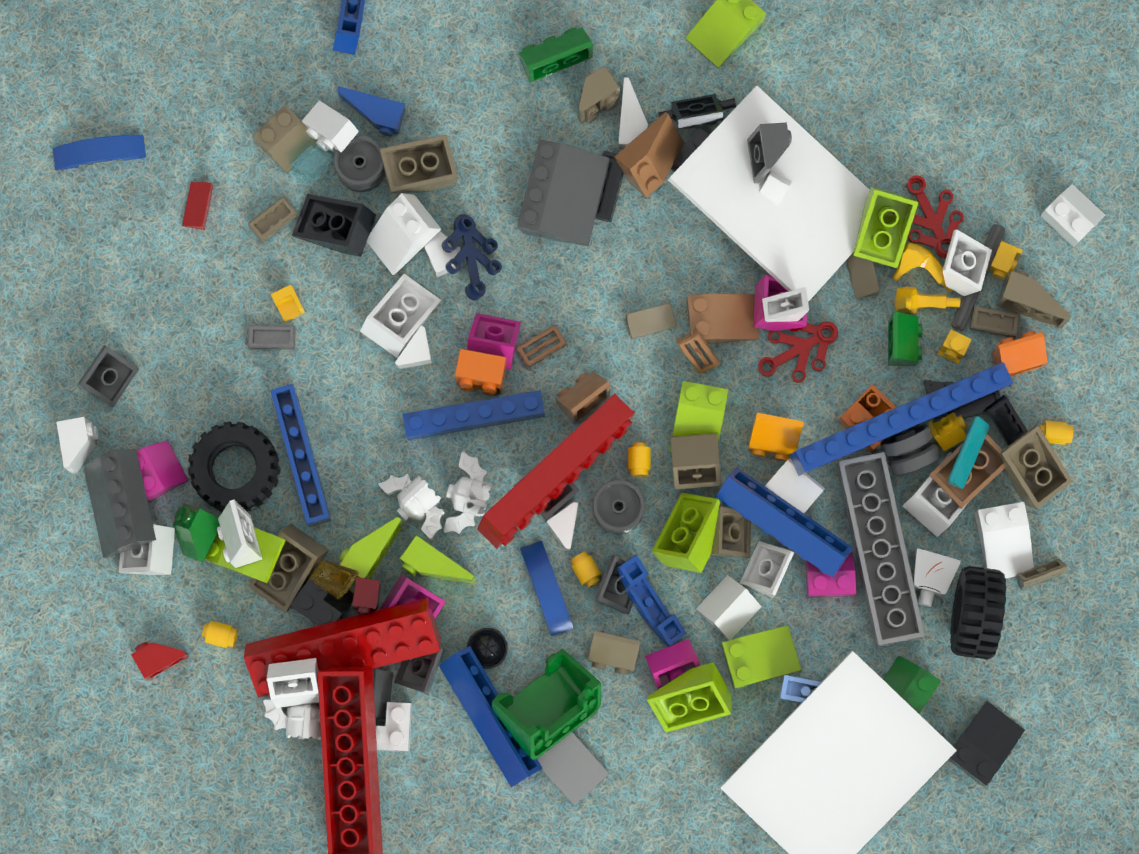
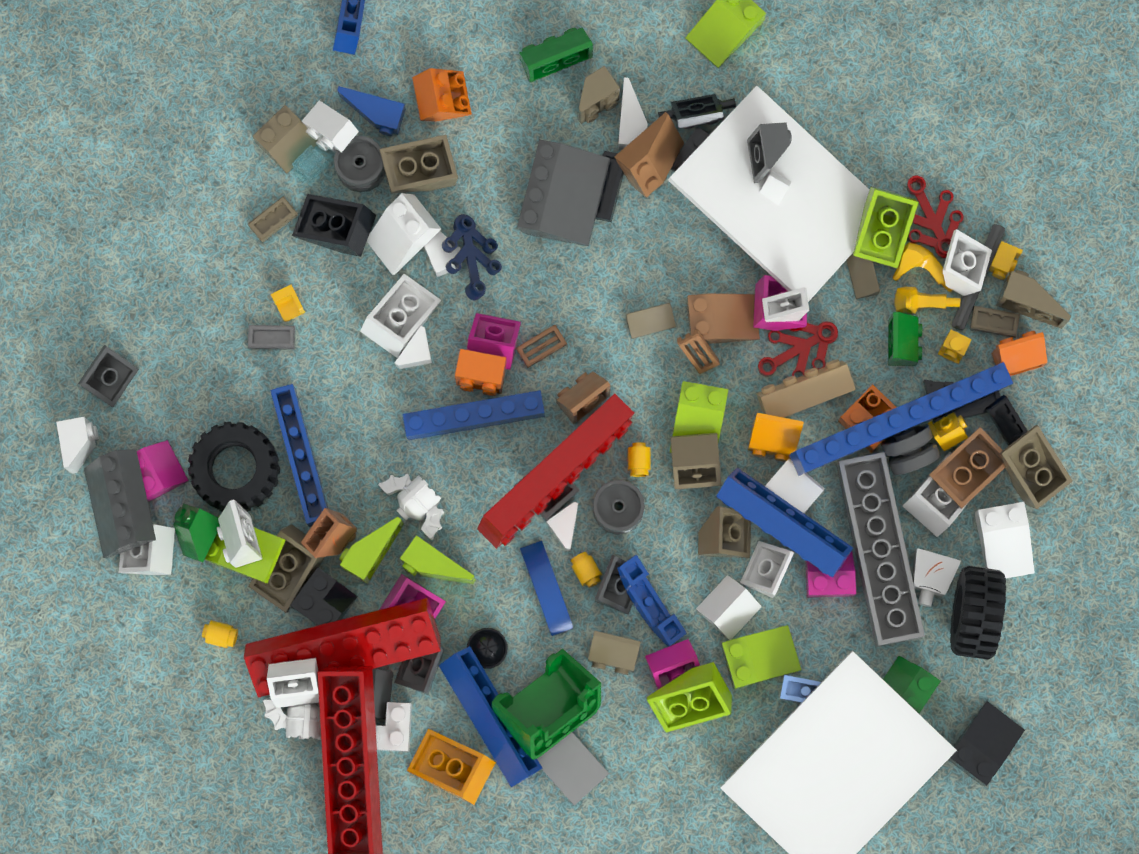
blue slope [53,135,146,171] -> none
red slope [131,642,189,680] -> none
red slope [182,182,214,230] -> none
clear yellow slope [310,559,359,600] -> none
dark red brick [352,577,381,615] -> none
white helmet [444,451,492,534] -> none
lime slope [651,493,720,573] -> none
teal slope [946,416,990,489] -> none
dark tan slope [1016,559,1068,590] -> none
yellow brick [1039,420,1073,445] -> none
white slope [1041,184,1106,247] -> none
none -> nougat torso [301,508,357,558]
none -> light orange slope [407,729,496,805]
none -> orange slope [412,68,472,122]
none -> tan brick [756,359,856,418]

